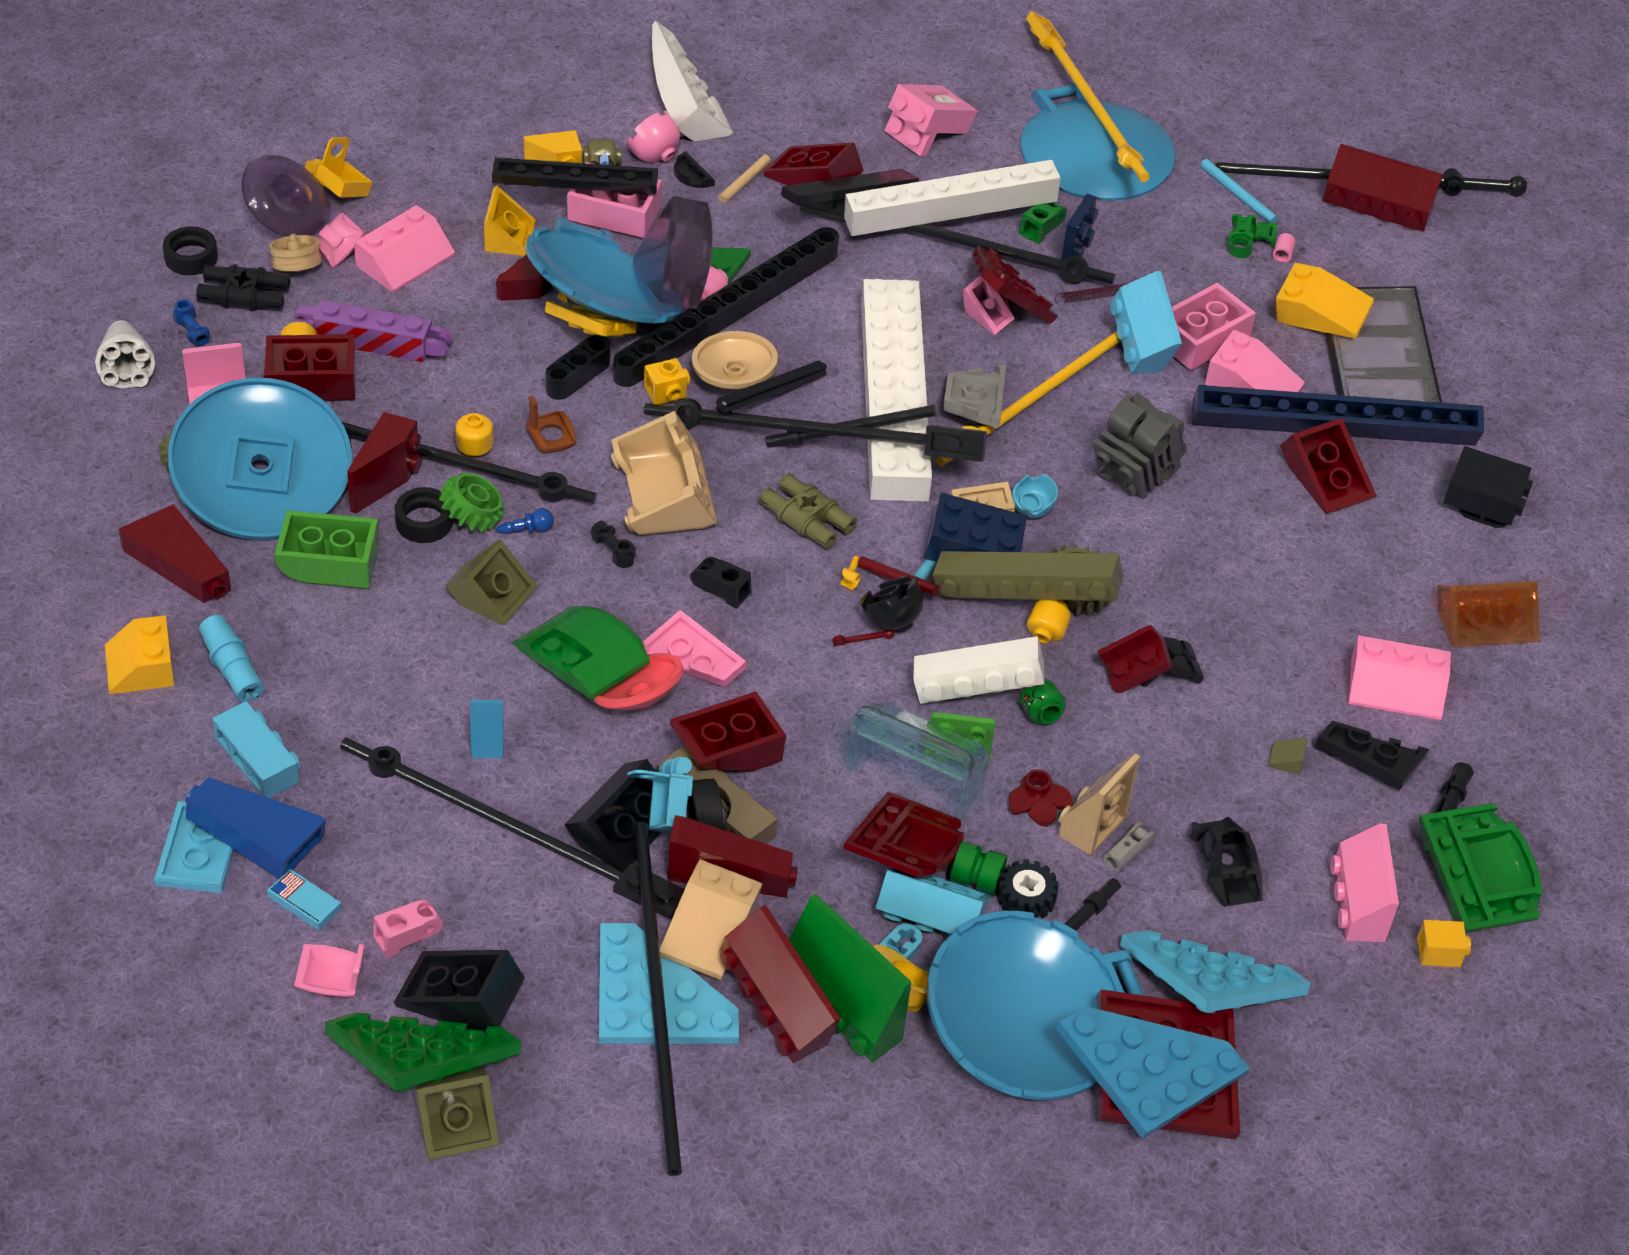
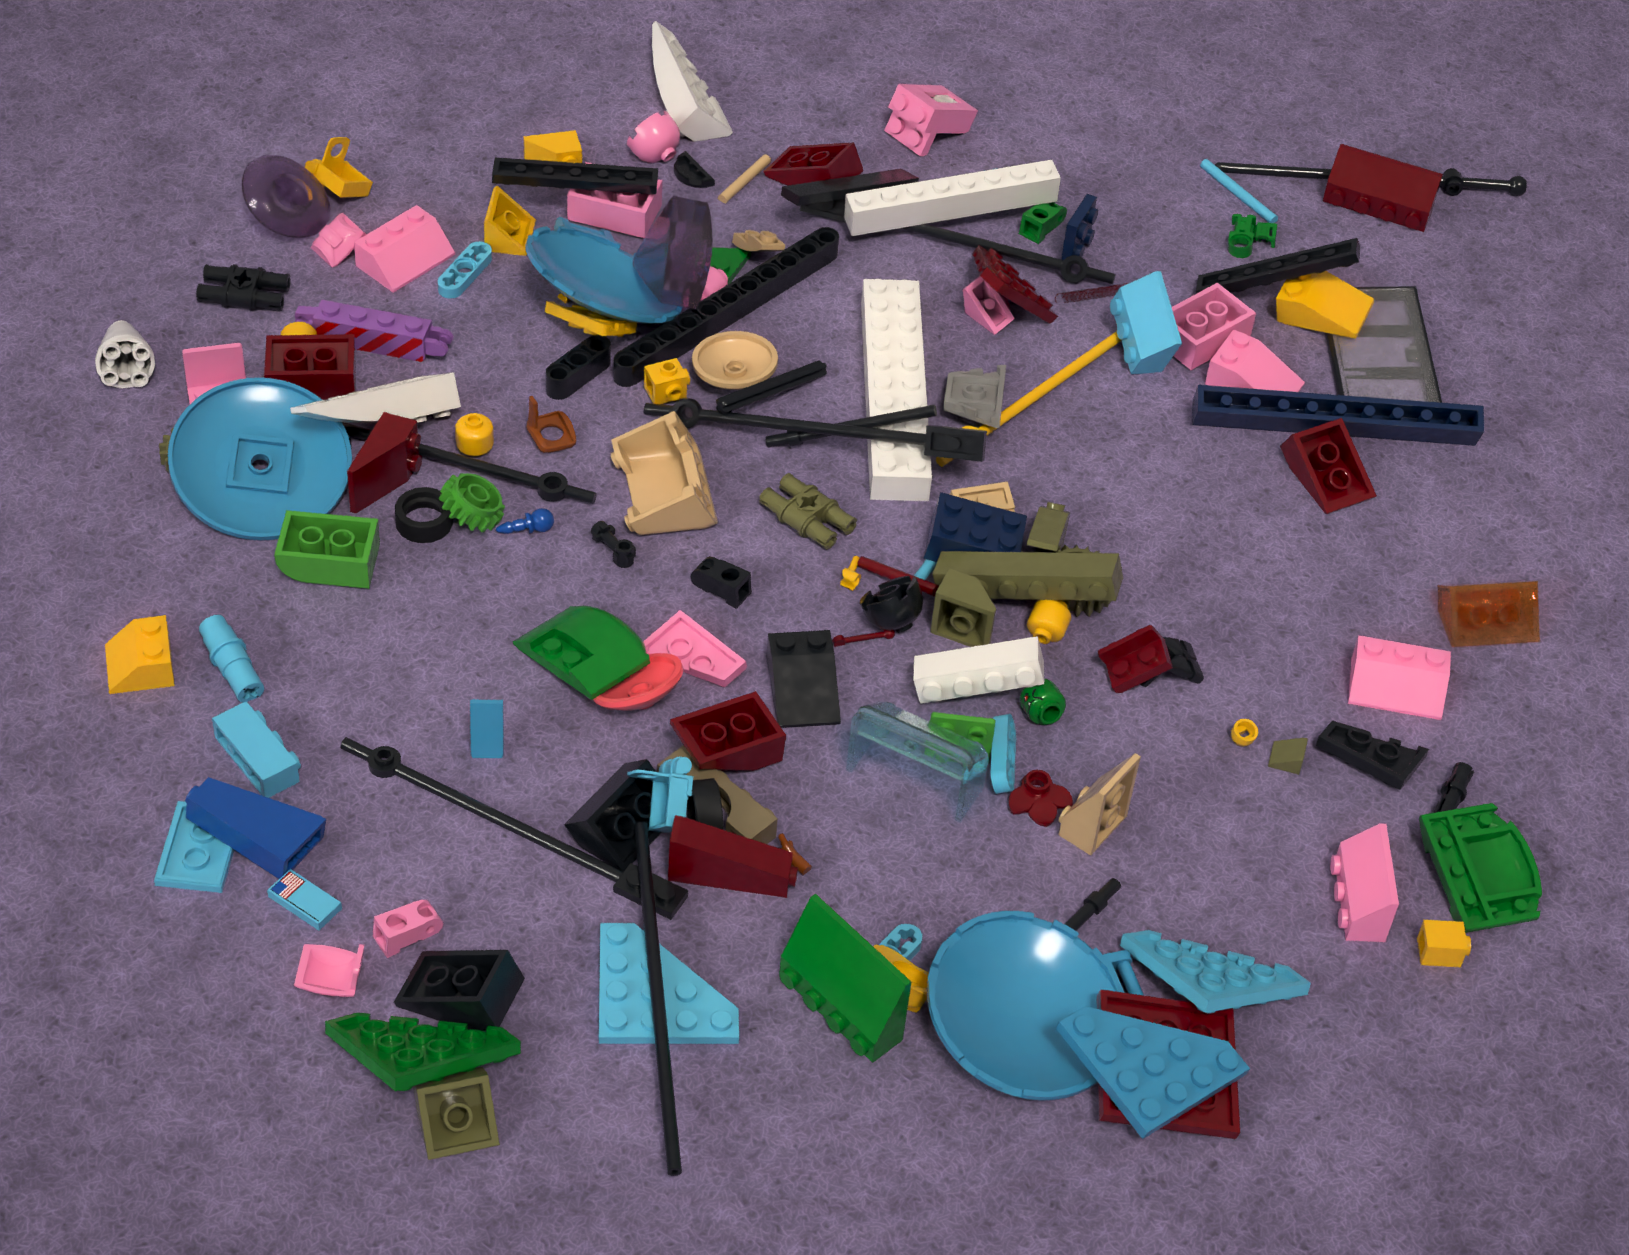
dark red slope [118,504,231,603] -> none
black tyre [163,226,218,276] -> none
blue bar [173,299,210,346] -> none
tan wheel [269,234,322,272] -> none
olive slope [445,539,538,625] -> none
dark red slope [496,254,553,301] -> none
olive head [584,139,622,165] -> none
tan slope [660,859,762,980] -> none
dark red slope [719,904,841,1063] -> none
dark red slope [843,792,964,879] -> none
medium azure slope [875,868,993,938] -> none
green wheel [950,841,1008,896] -> none
black wheel [997,859,1059,919] -> none
medium azure hair [1011,474,1059,519] -> none
dark azure dish [1020,82,1176,201] -> none
yellow bar [1026,10,1150,182] -> none
dark grey piece [1093,393,1187,500] -> none
light grey bar [1103,822,1156,873] -> none
black piece [1189,817,1263,907] -> none
bright pink hinge [1273,233,1296,263] -> none
black brick [1443,446,1533,528] -> none
none -> white wedge [290,372,461,423]
none -> medium azure beam [438,241,492,298]
none -> tan slope [732,230,785,252]
none -> black slope [766,630,841,728]
none -> dark orange bar [778,833,812,875]
none -> olive slope [930,568,996,647]
none -> medium azure beam [991,714,1016,794]
none -> olive slope [1027,502,1071,551]
none -> black plate [1196,238,1360,293]
none -> yellow hinge [1231,719,1258,747]

